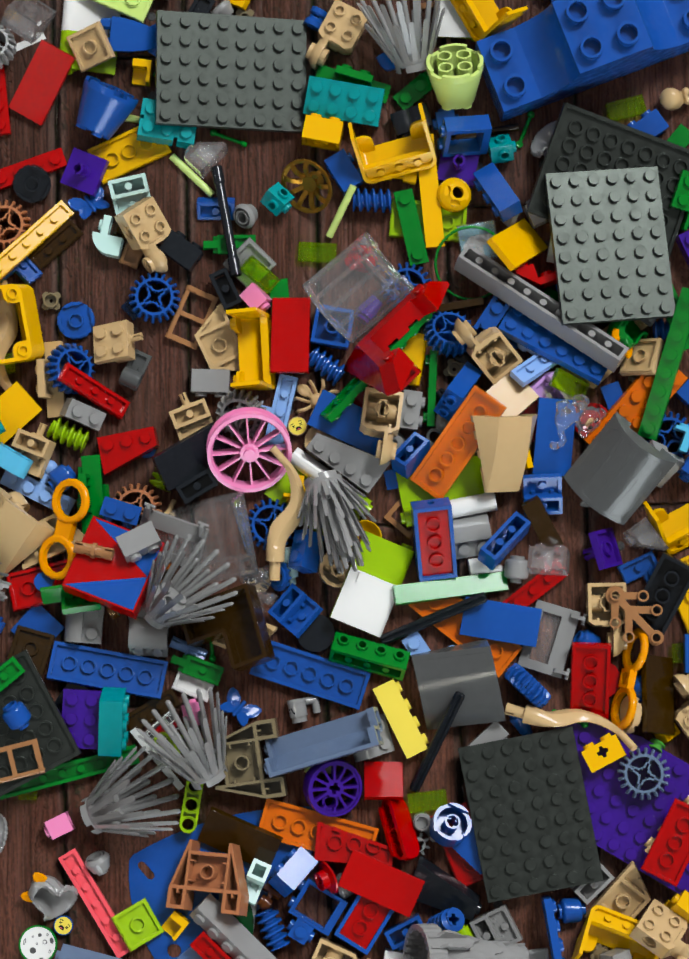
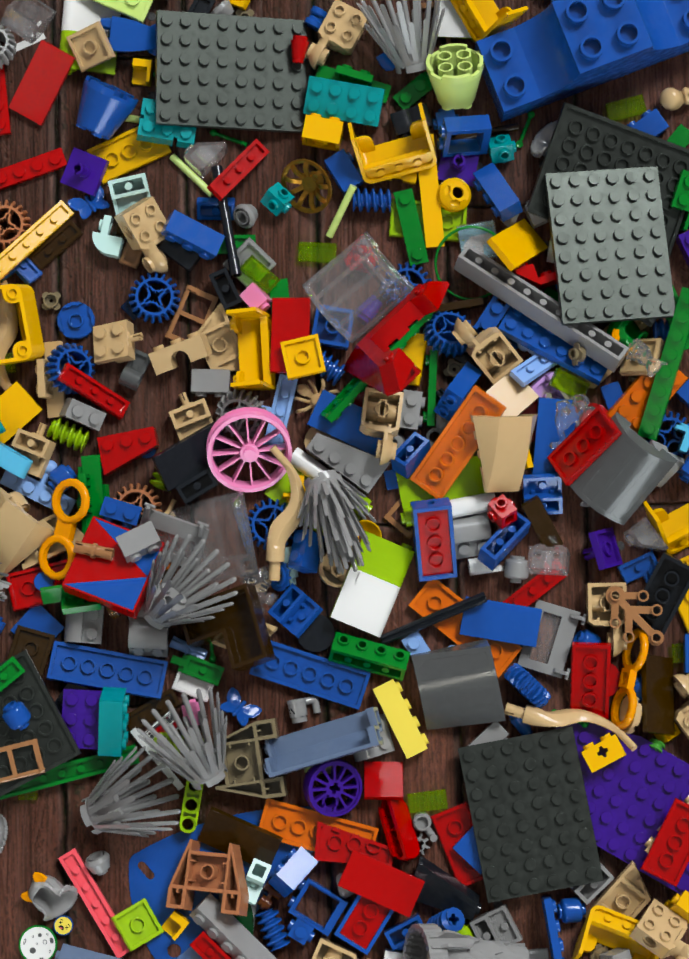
black tile [13,164,51,203] -> none
bright pink brick [43,811,76,840] -> none
light yellow tile [288,417,307,436] -> none
red piece [314,861,338,894] -> none
tile [392,571,509,606] -> none
black axle [410,691,465,792] -> none
blue brick [429,803,472,848] -> none
sand blue gear [617,747,670,800] -> none
none -> tan arch [148,331,213,376]
none -> blue brick [161,209,225,260]
none -> red plate [207,138,270,201]
none -> yellow plate [280,333,326,380]
none -> red cone [291,35,309,64]
none -> red brick [487,494,517,529]
none -> red tile [547,405,622,486]
none -> dark tan plate [568,343,586,366]
none -> clear animal [626,338,668,377]

